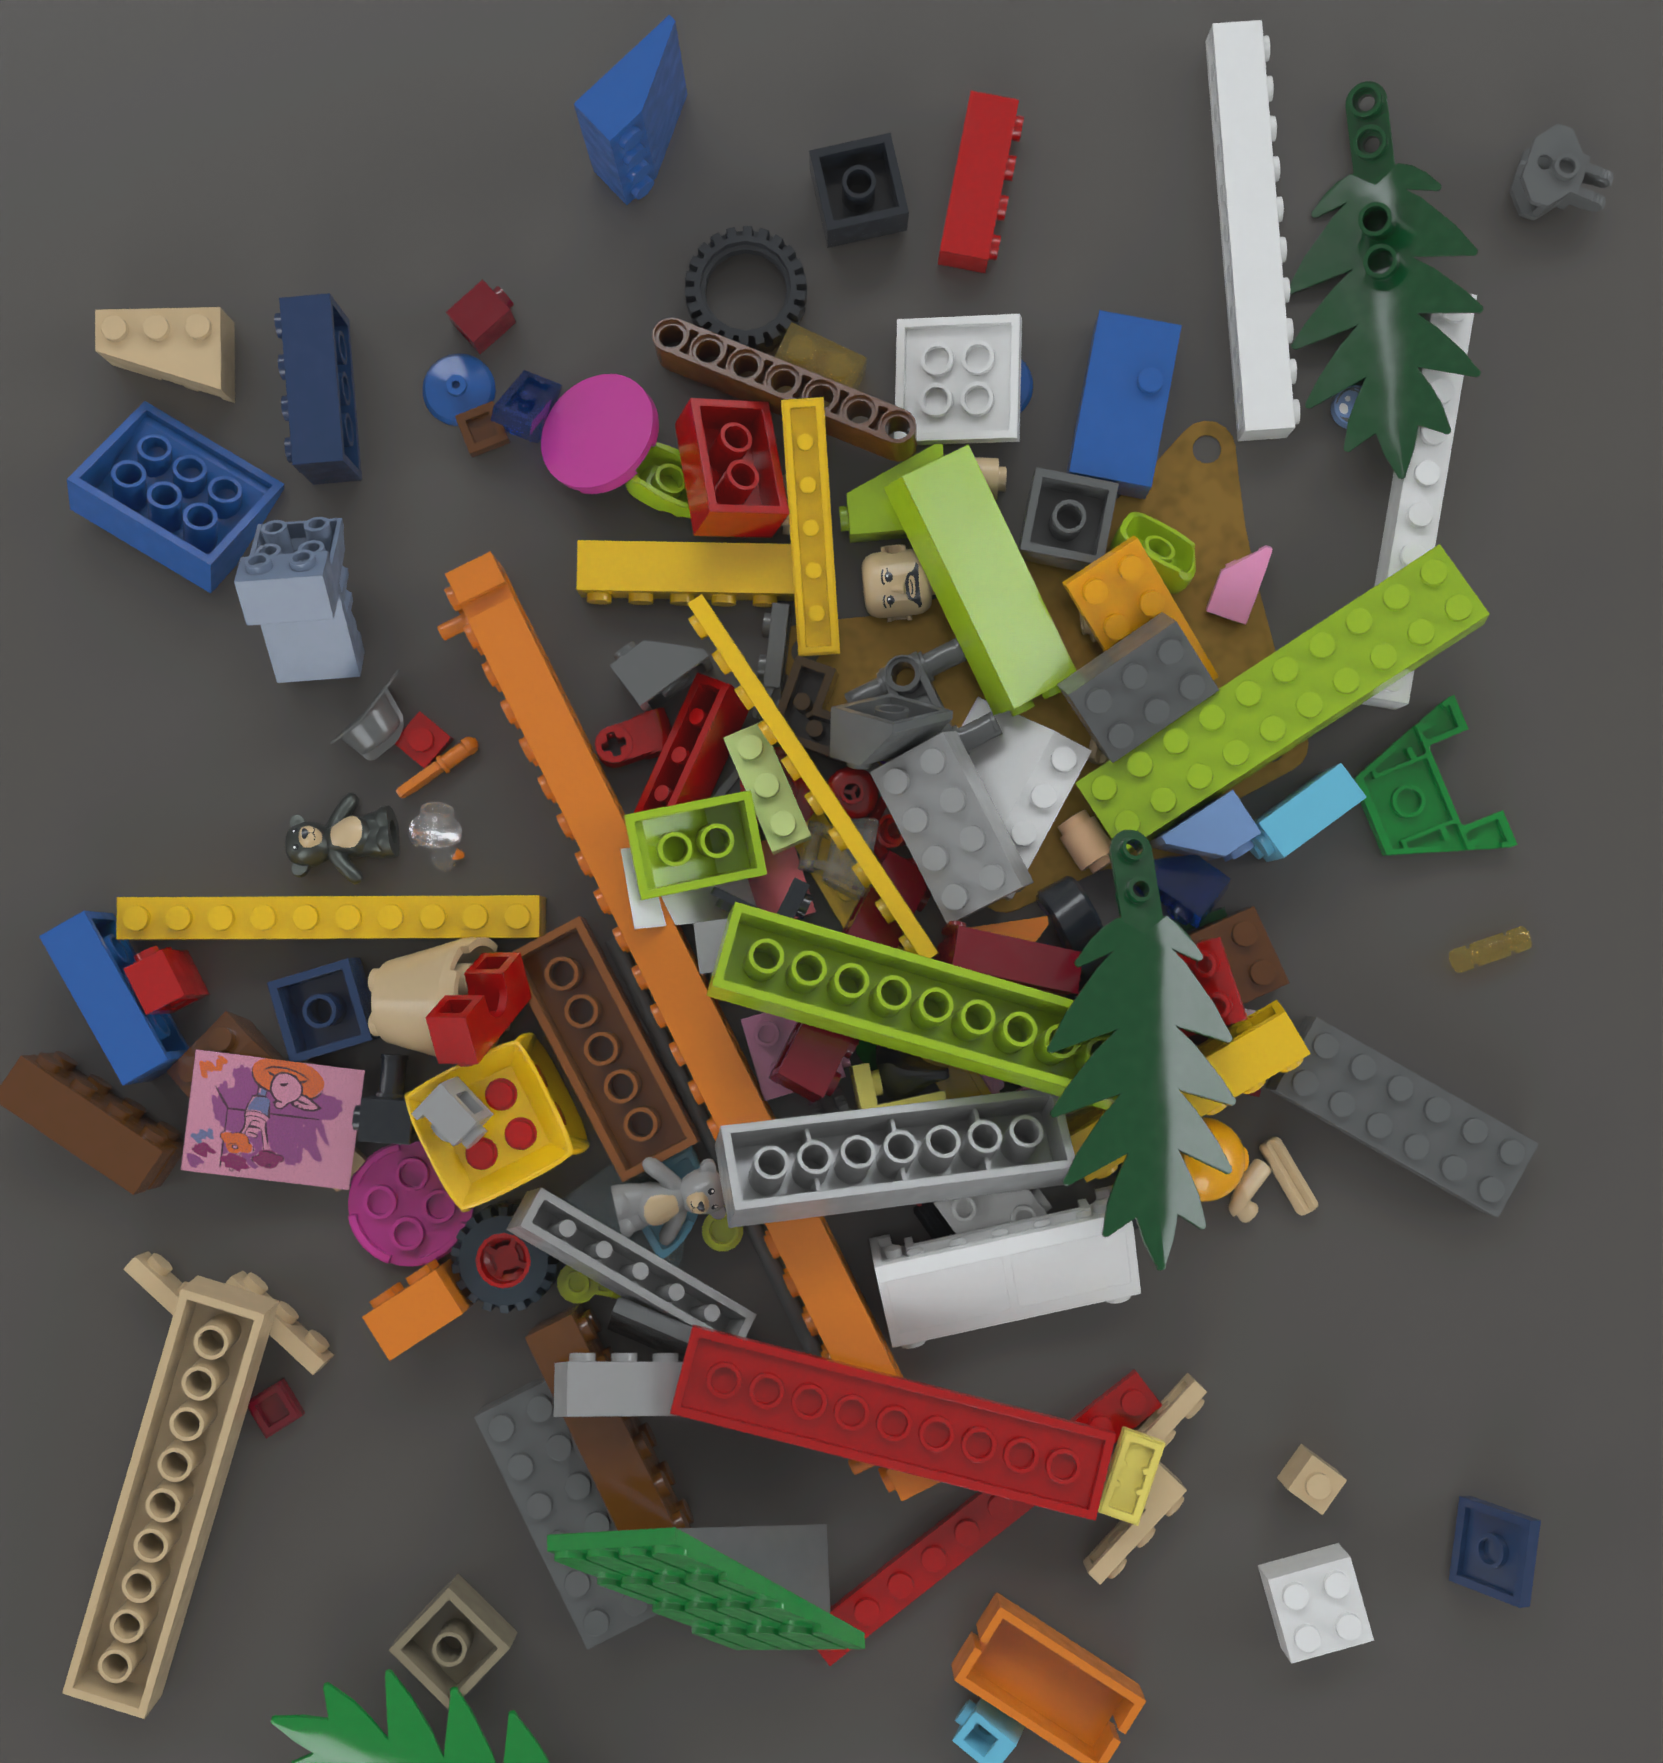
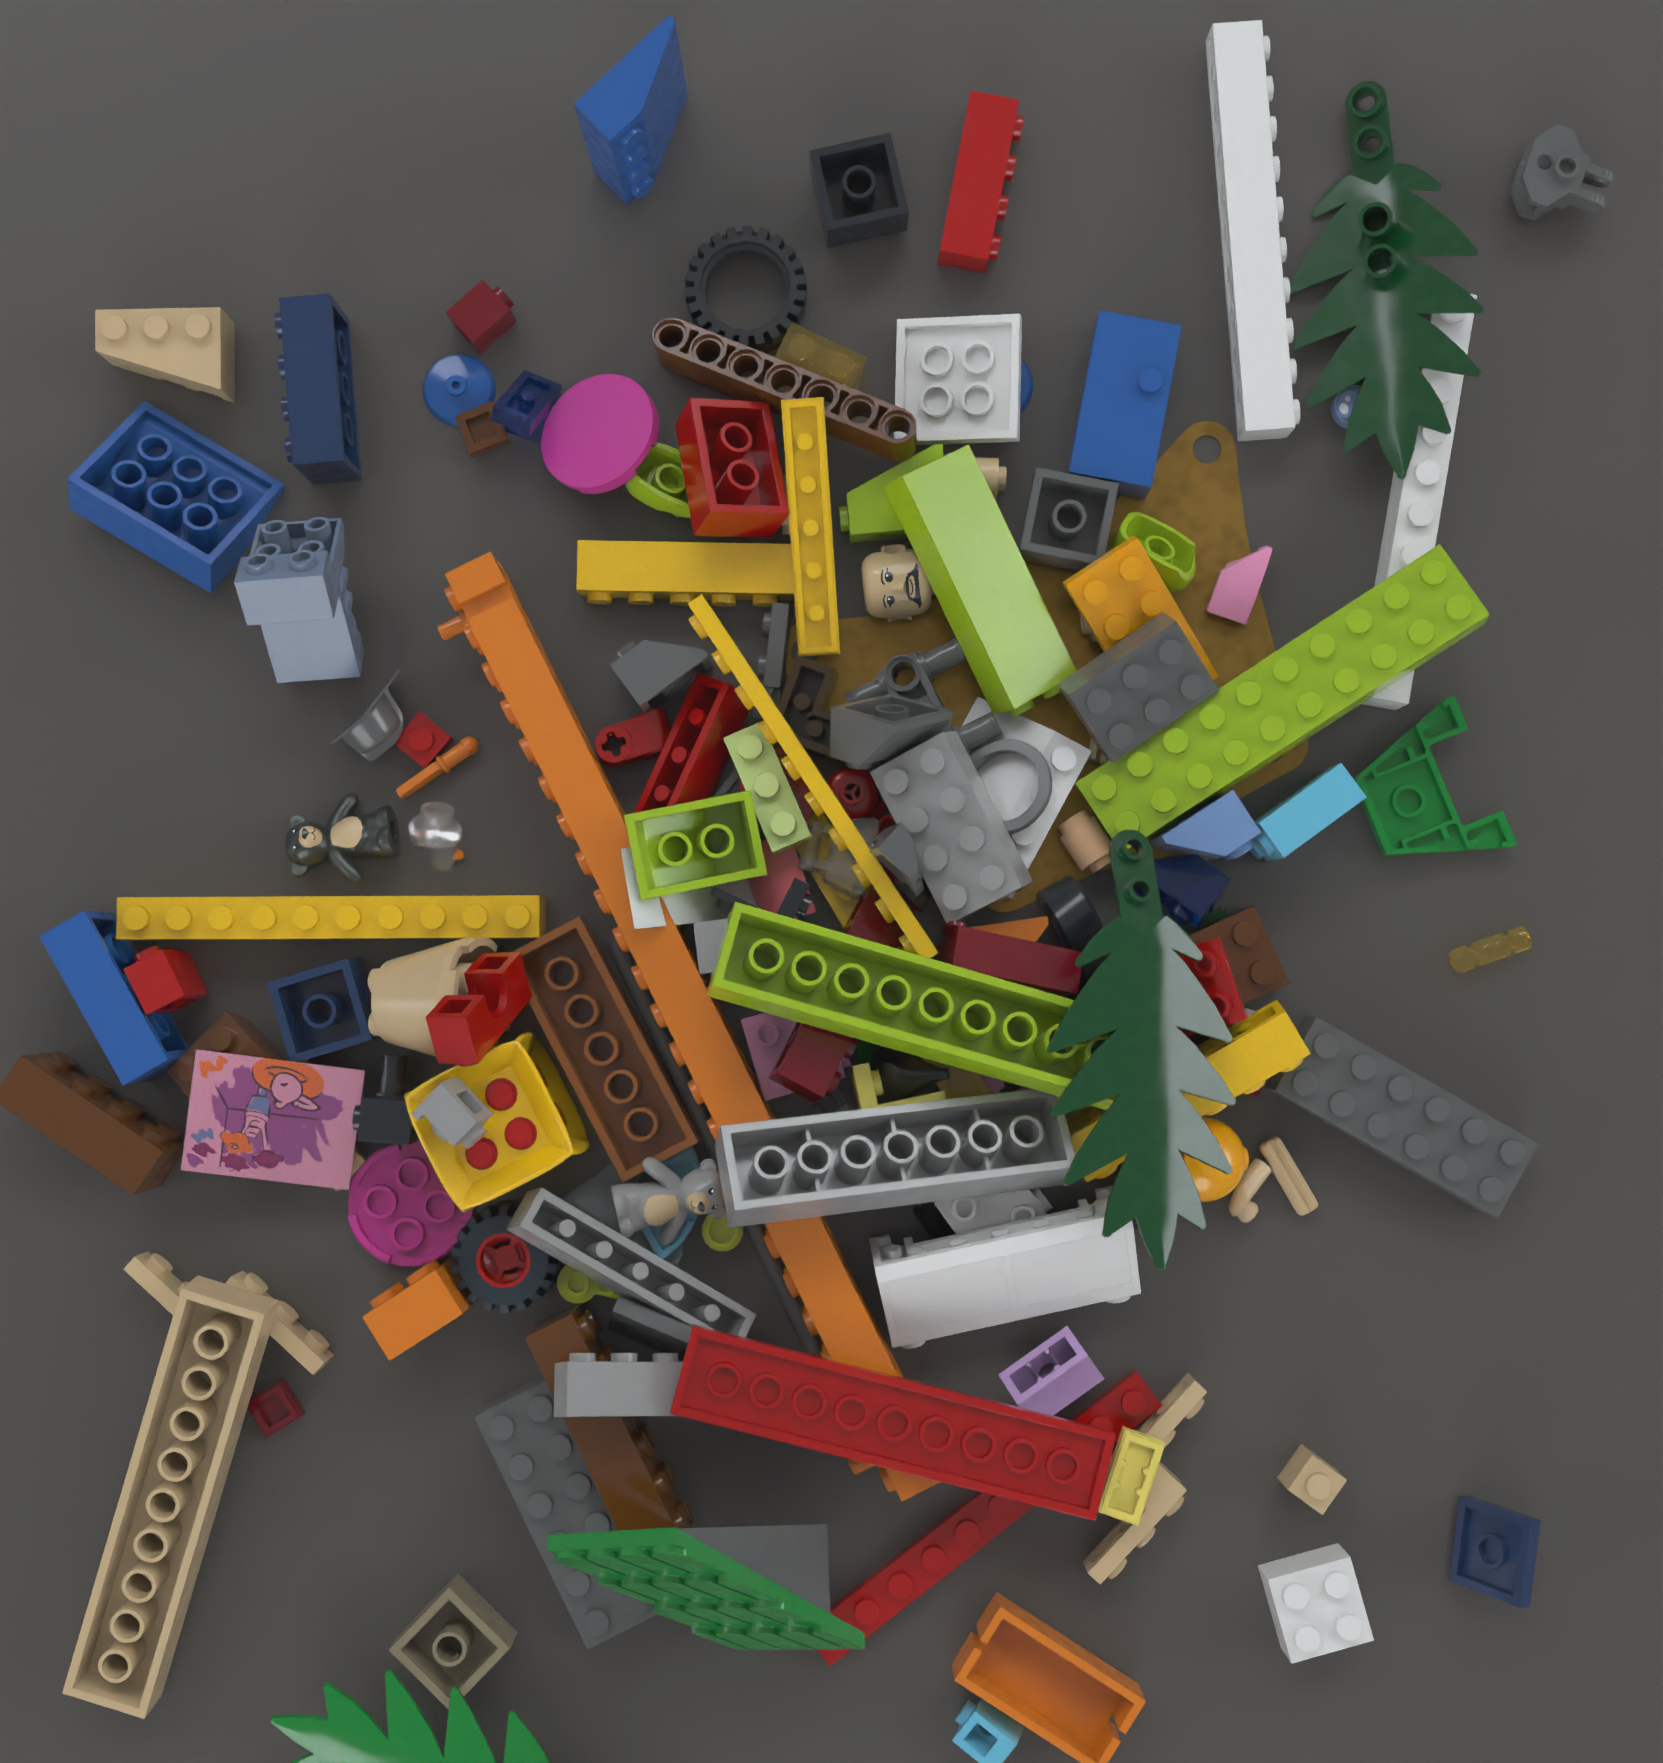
none -> dark grey slope [869,822,928,909]
none -> dark grey piece [970,739,1053,835]
none -> lavender brick [998,1326,1104,1416]

